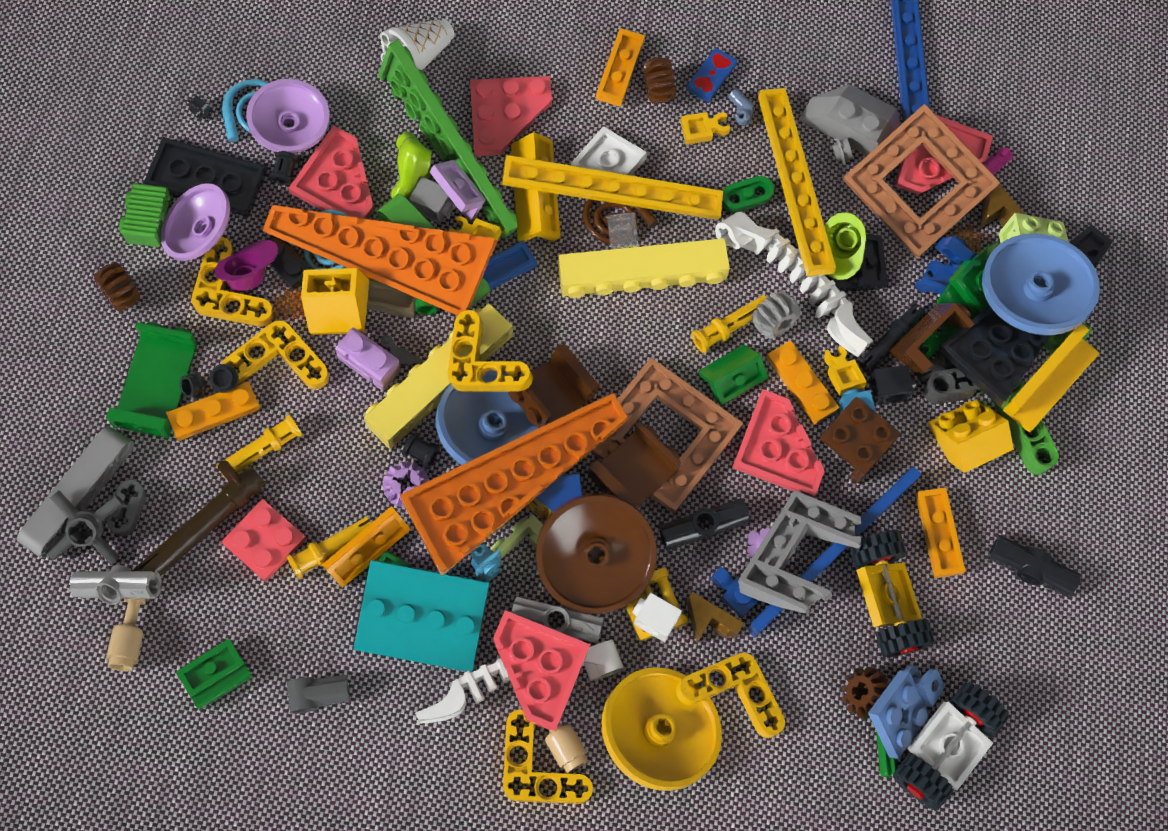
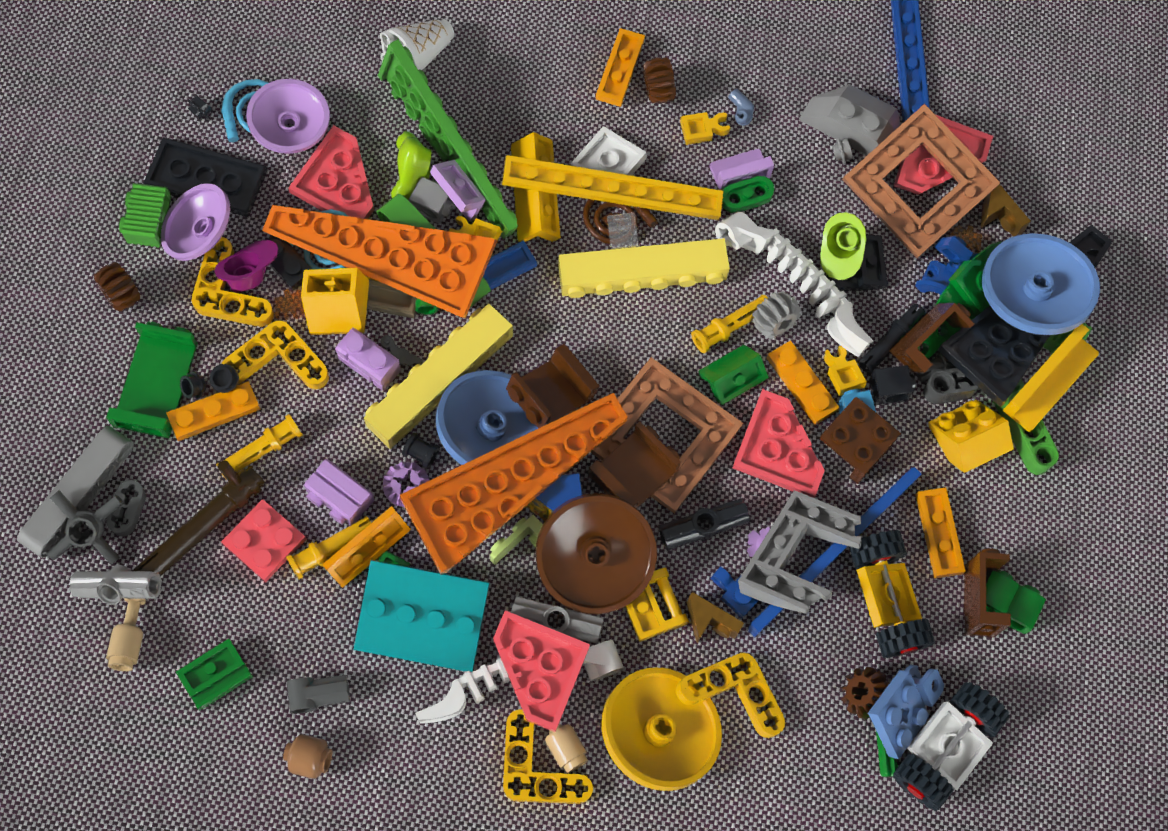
black bush [268,151,300,186] -> none
yellow beam [448,310,533,392] -> none
coral plate [470,76,552,156] -> none
medium azure hinge [470,543,501,582] -> none
white brick [632,592,682,643] -> none
blue tile [686,47,738,103] -> none
yellow plate [758,88,836,277] -> none
dark pink axle [983,147,1013,175] -> none
black piece [988,535,1081,598] -> none
yellowish green bracket [998,213,1069,243] -> none
none -> medium nougat head [283,734,332,779]
none -> lavender brick [304,459,374,525]
none -> lavender panel [710,149,774,191]
none -> reddish brown panel [964,548,1011,637]
none -> green brick [986,570,1046,634]

